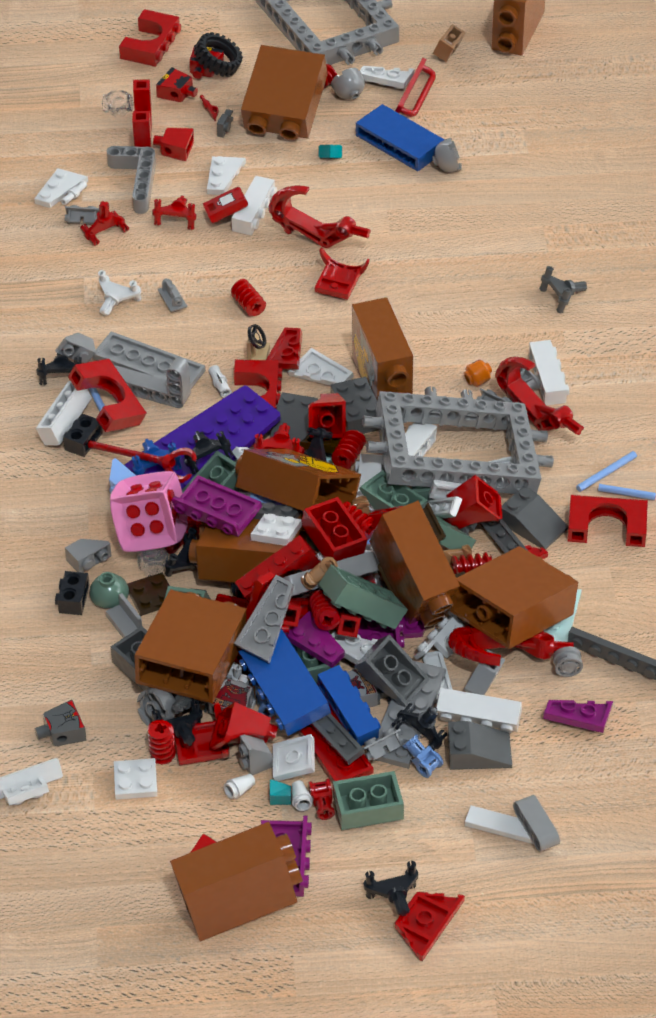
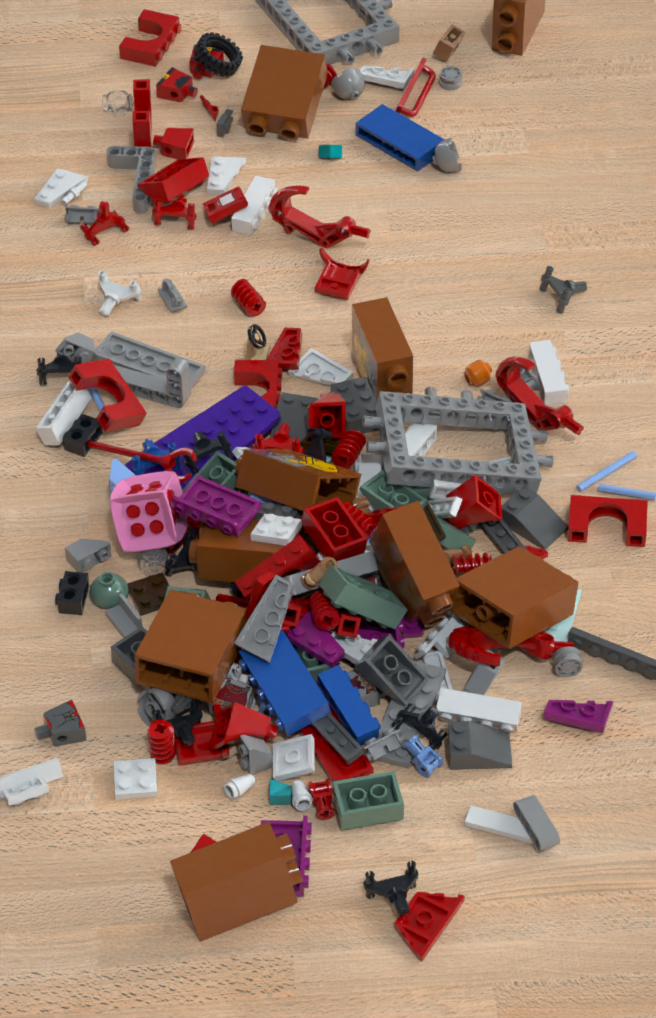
white pin [208,365,232,398] -> none
none -> red slope [137,157,209,204]
none -> light grey wheel [439,66,462,91]

